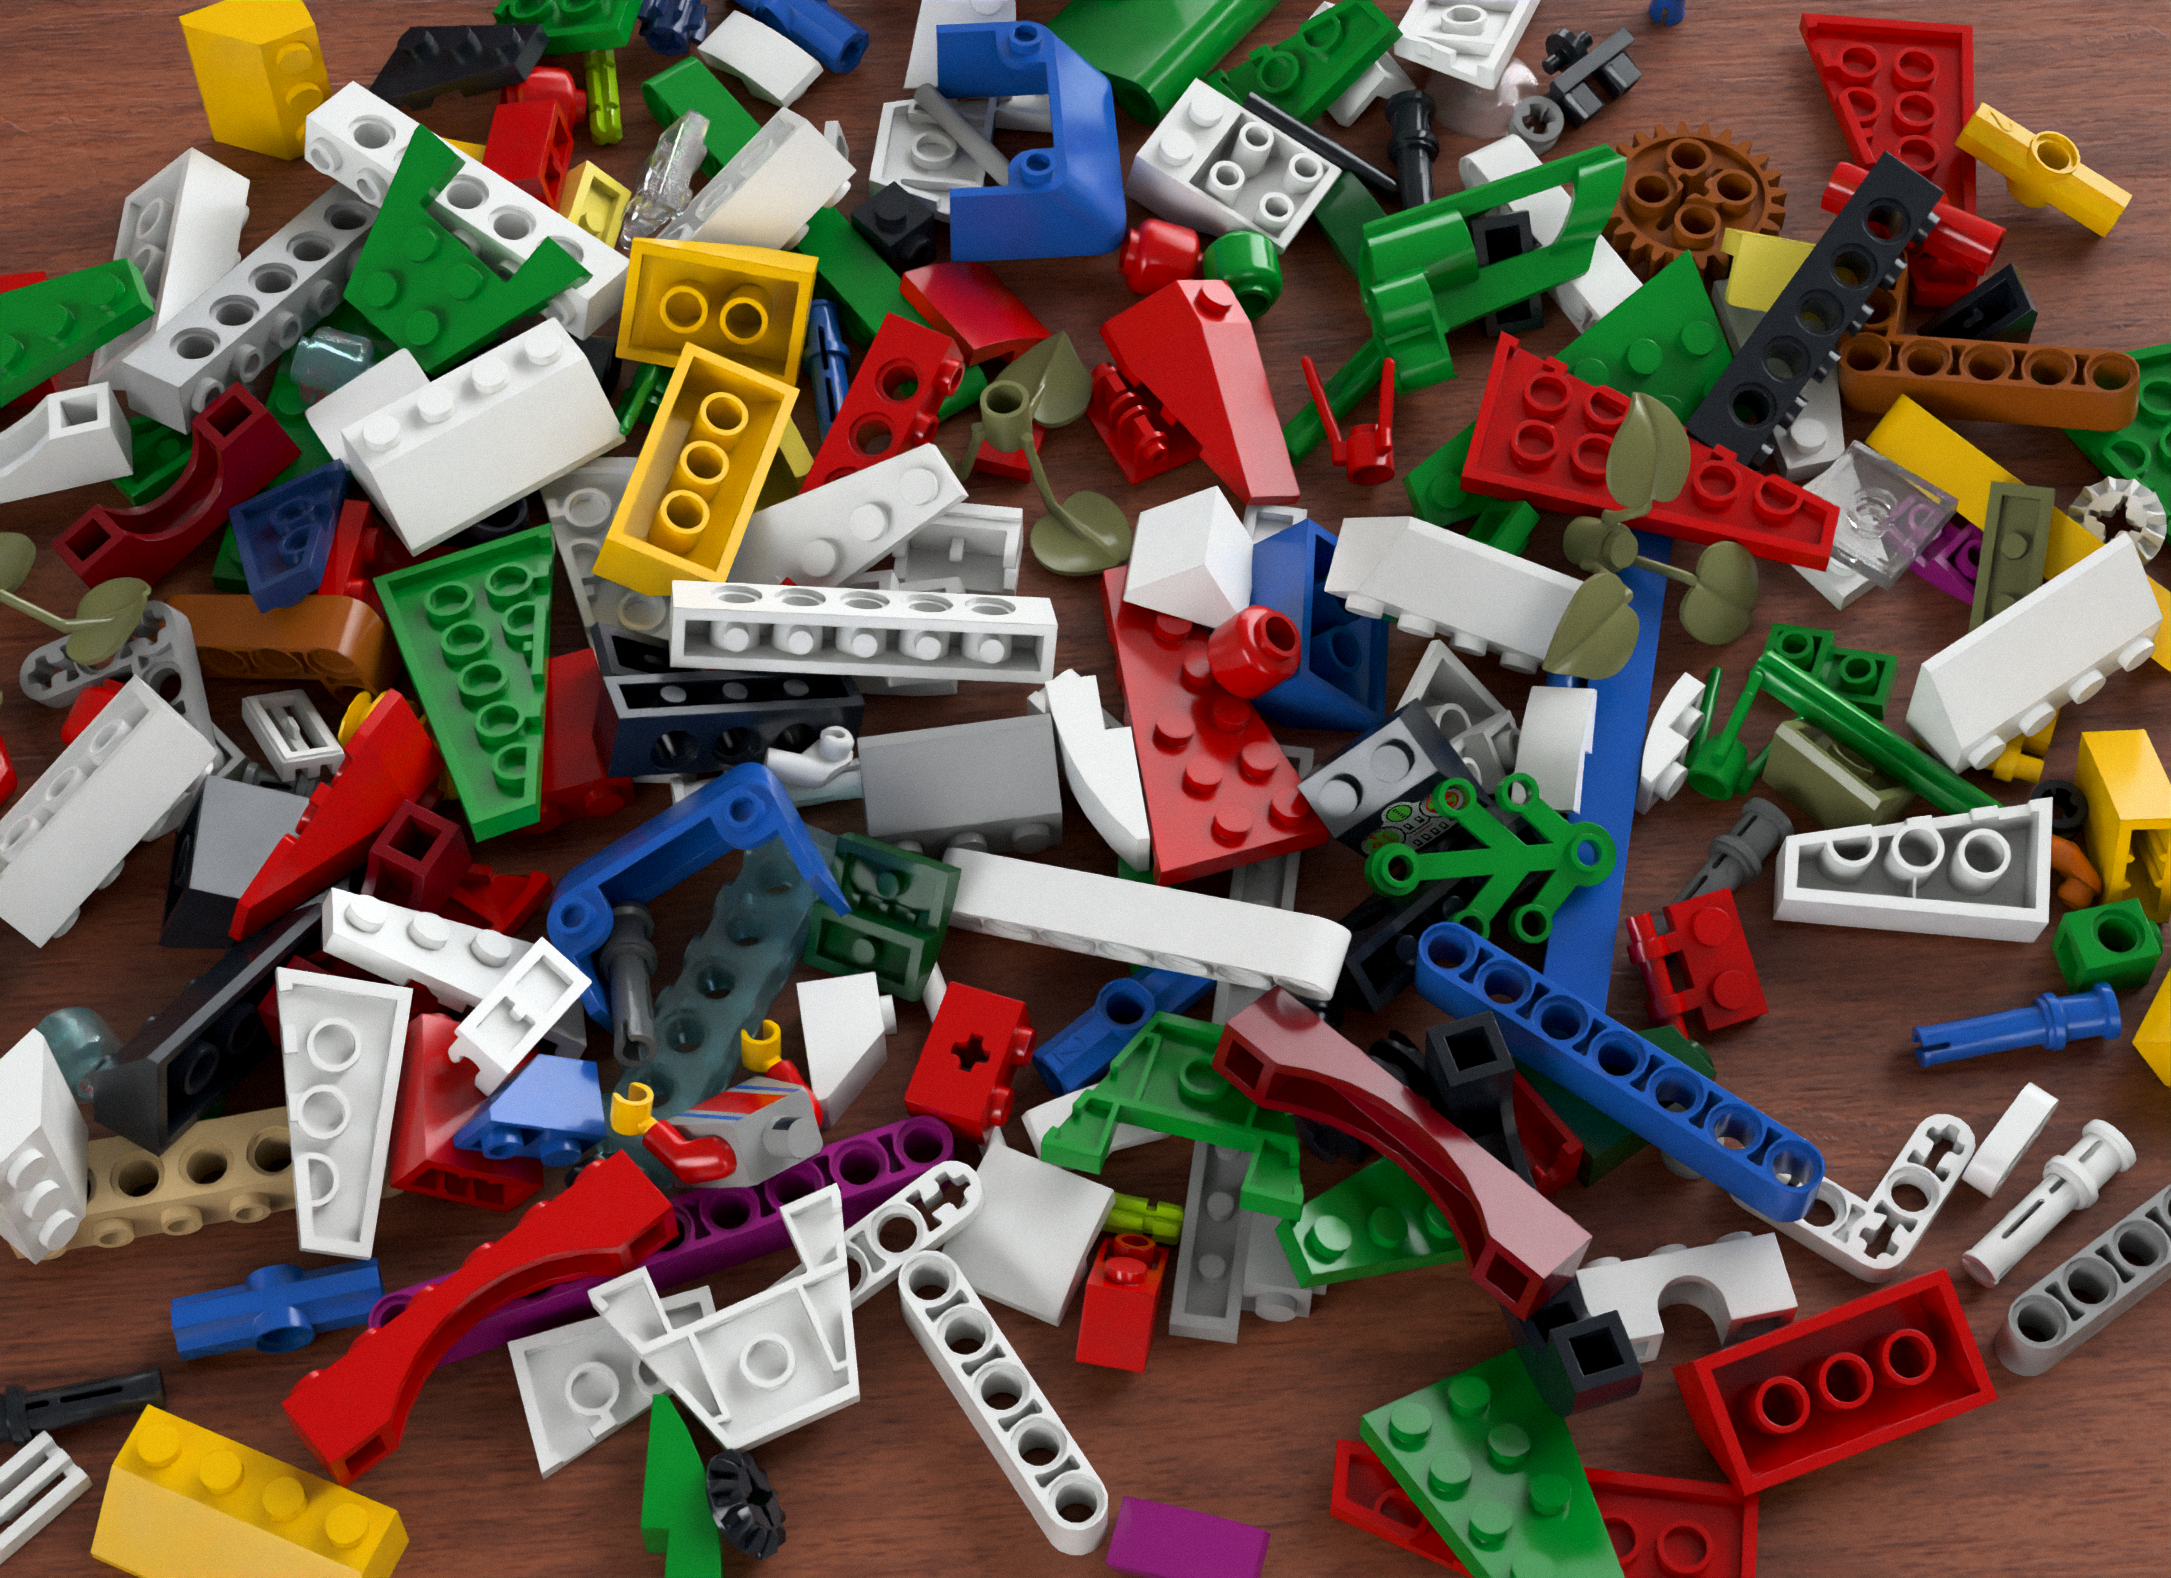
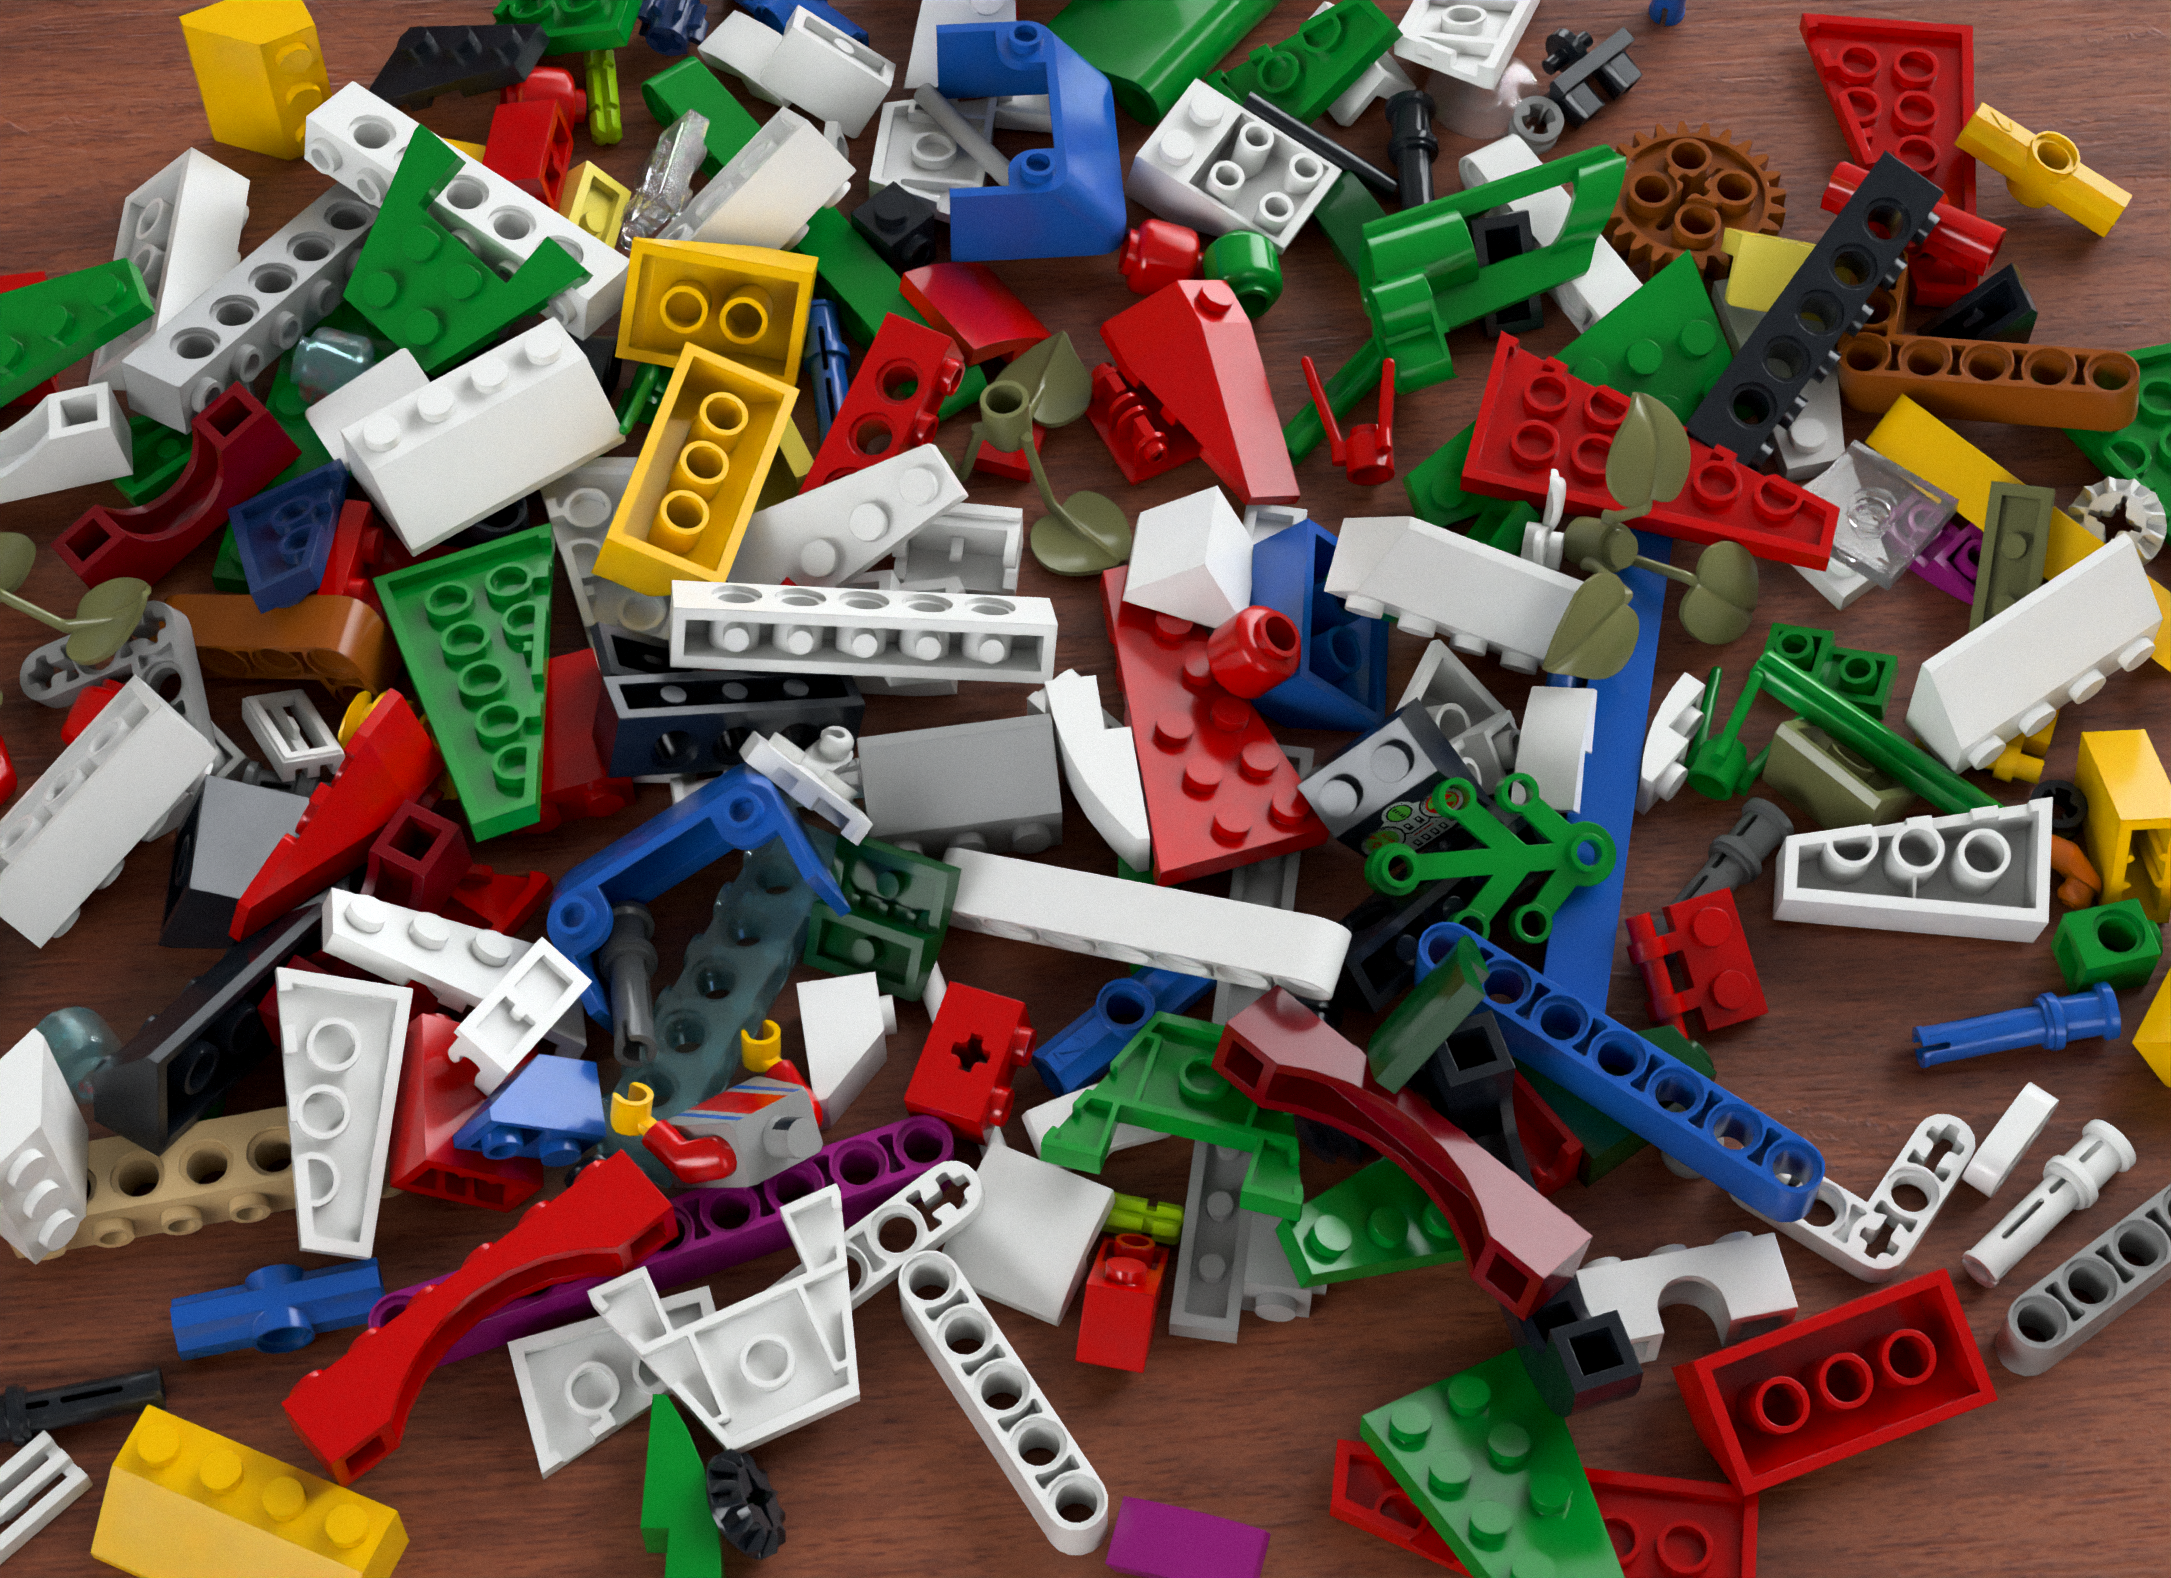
none -> white wing [739,731,873,846]
none -> white panel [759,5,896,138]
none -> dark green slope [1368,935,1490,1094]
none -> white plate [1521,469,1566,570]

